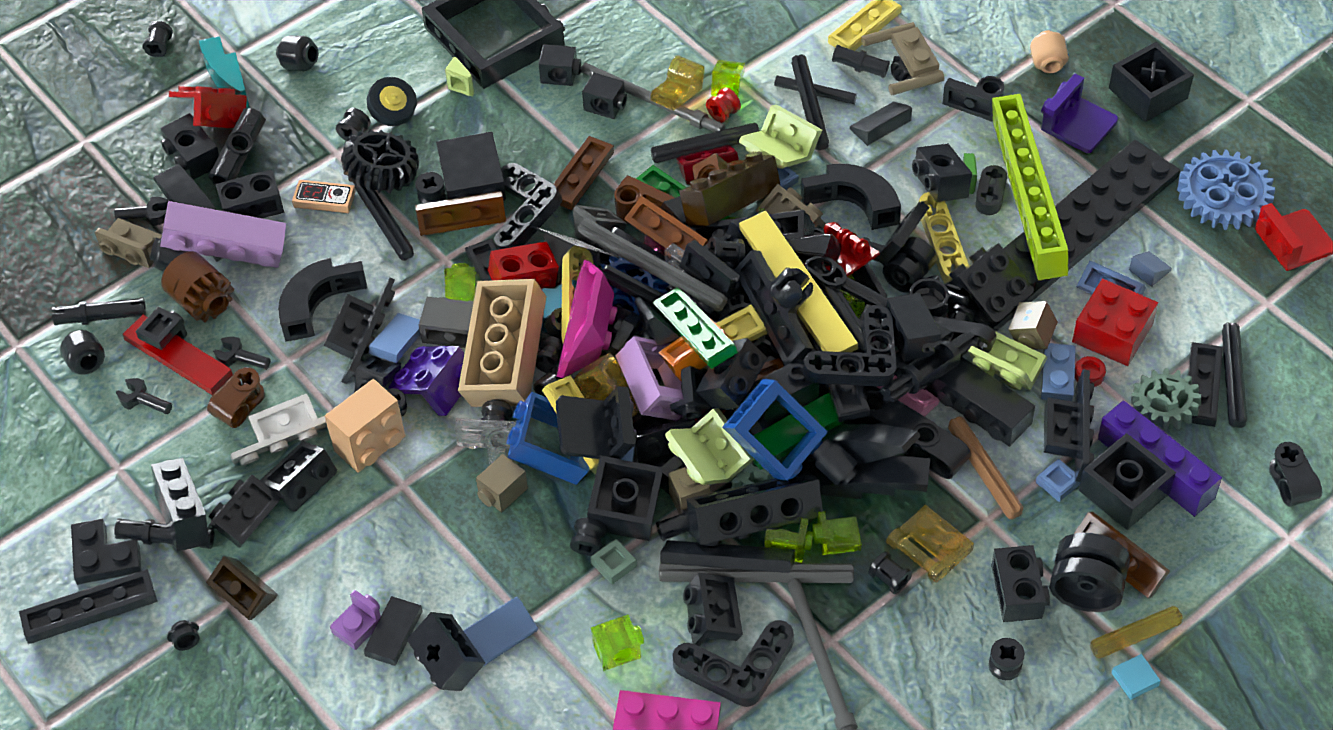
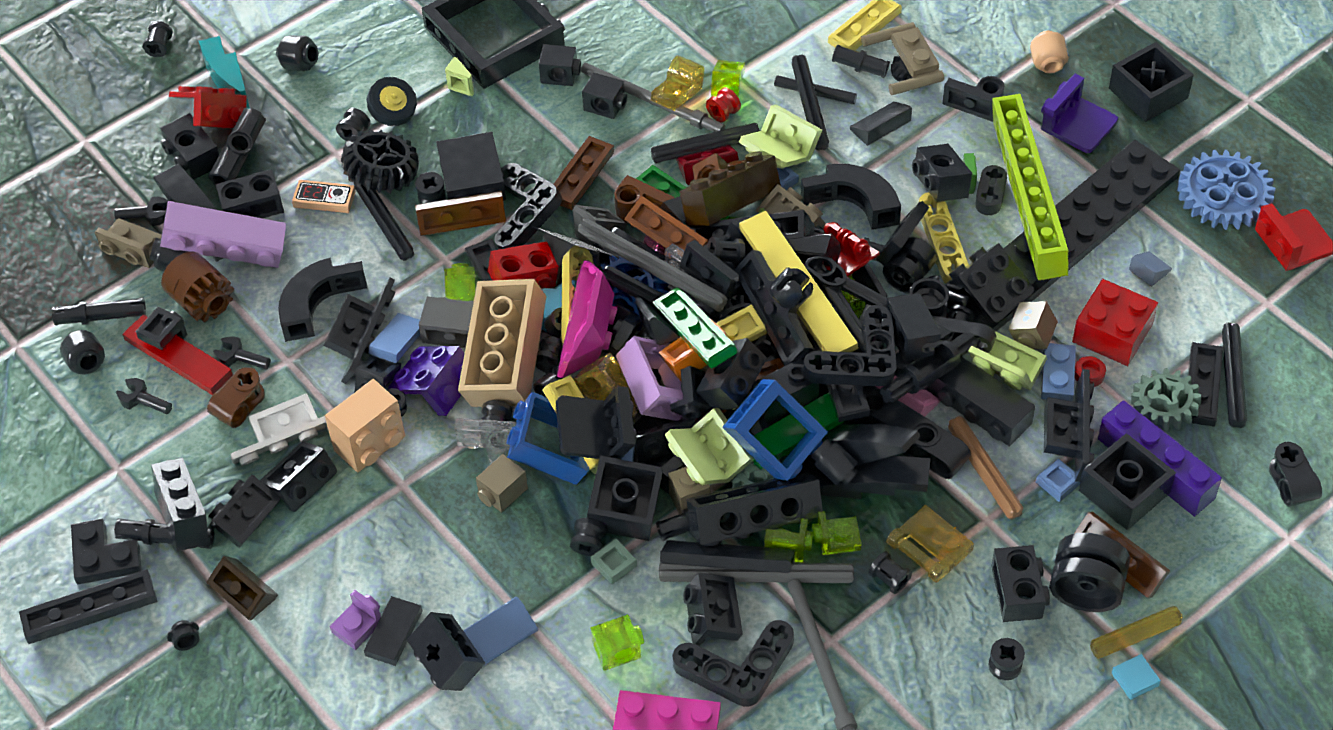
medium blue slope [1076,260,1146,295] -> none

